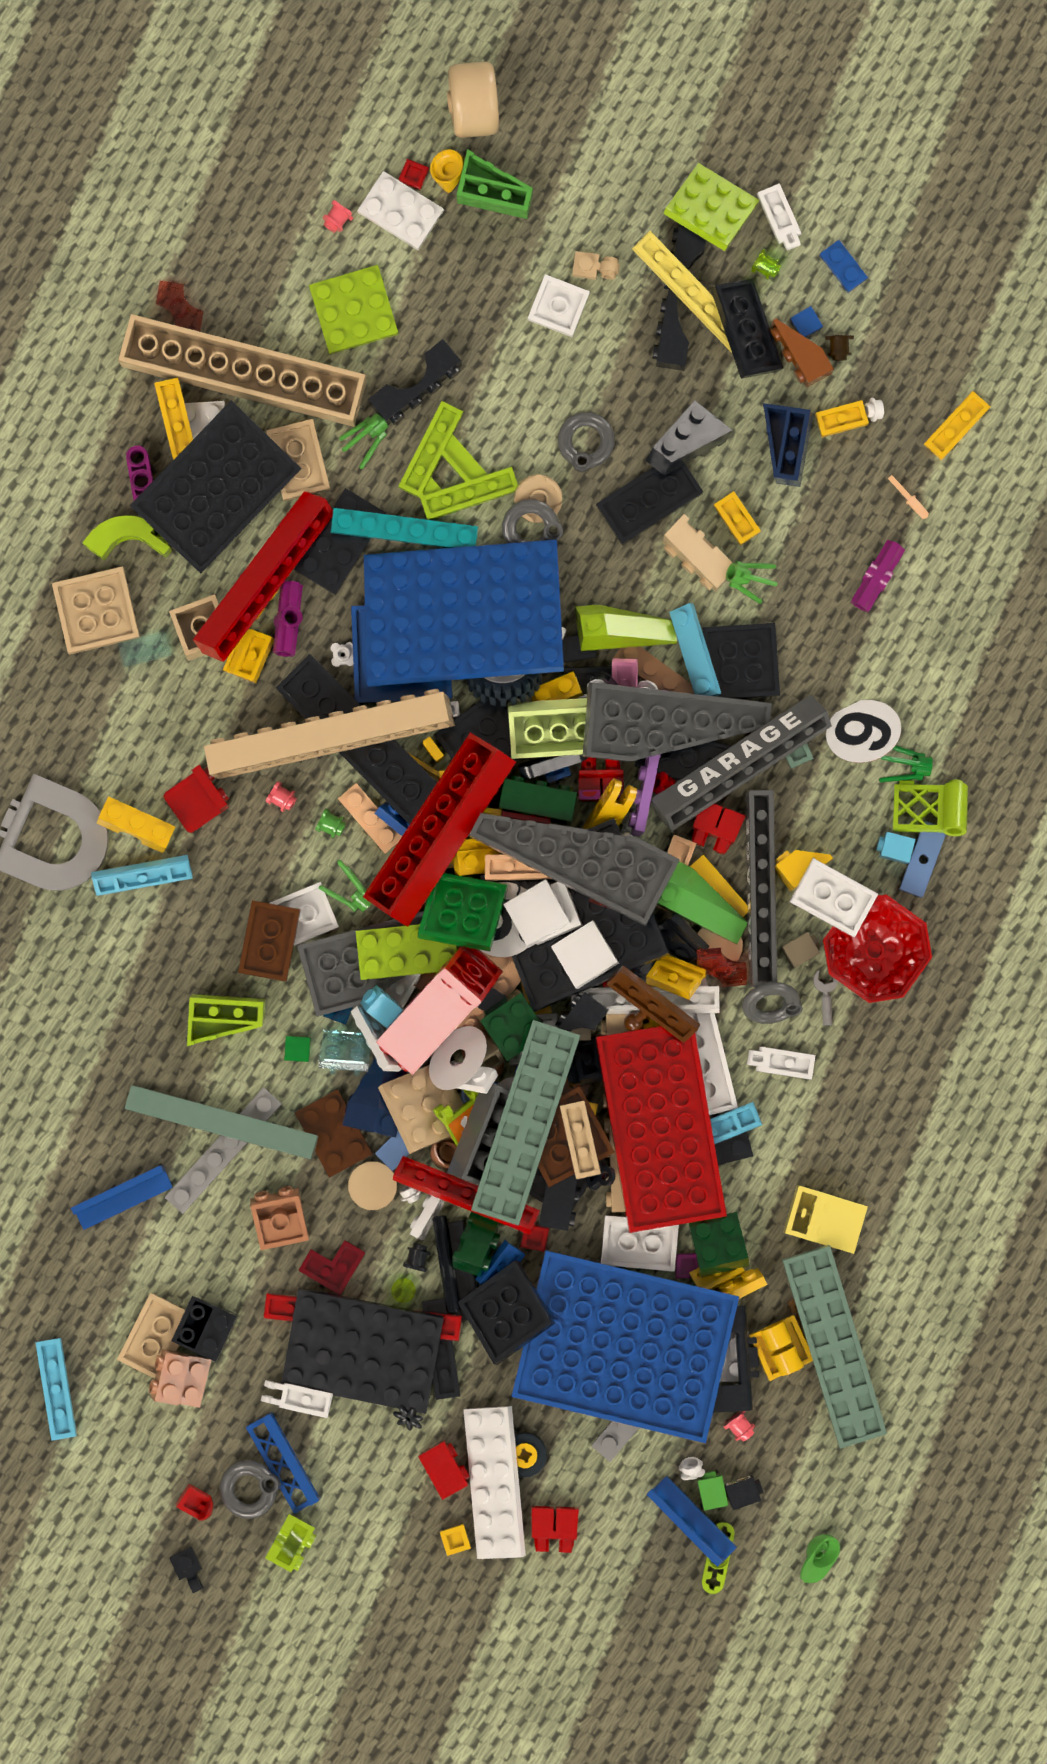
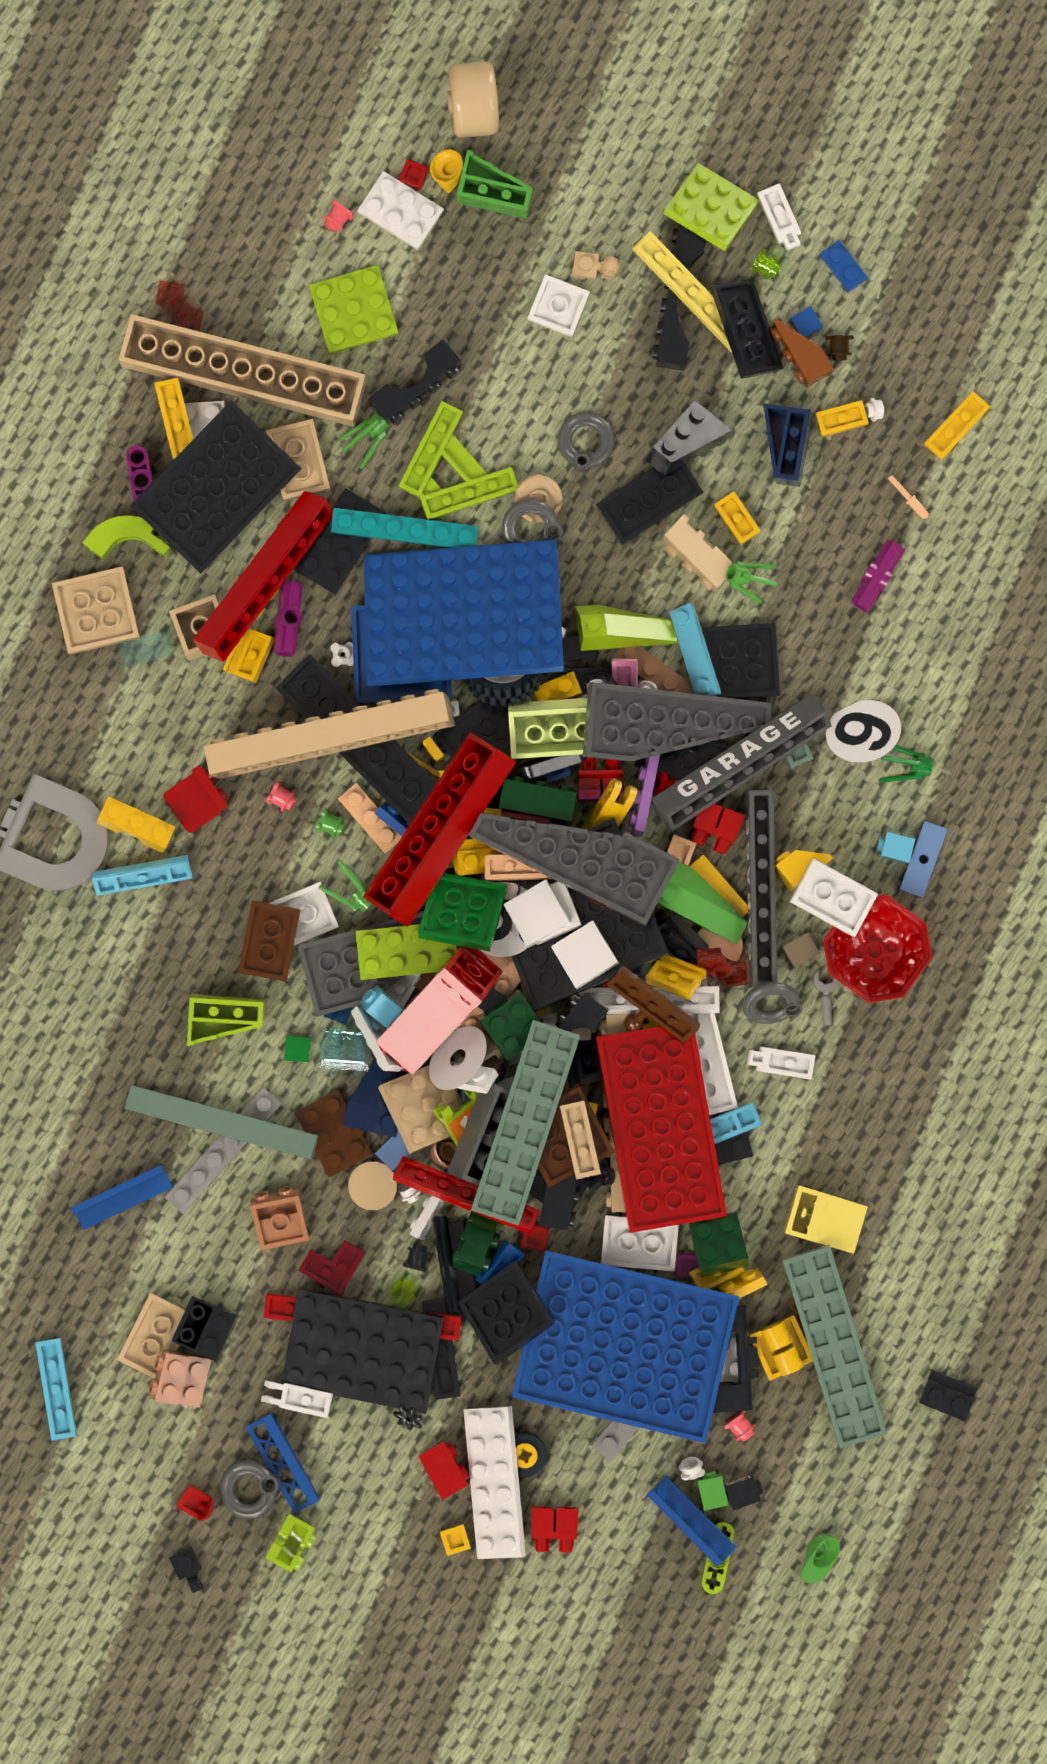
lime piece [893,779,968,836] -> none
none -> black plate [918,1369,978,1421]

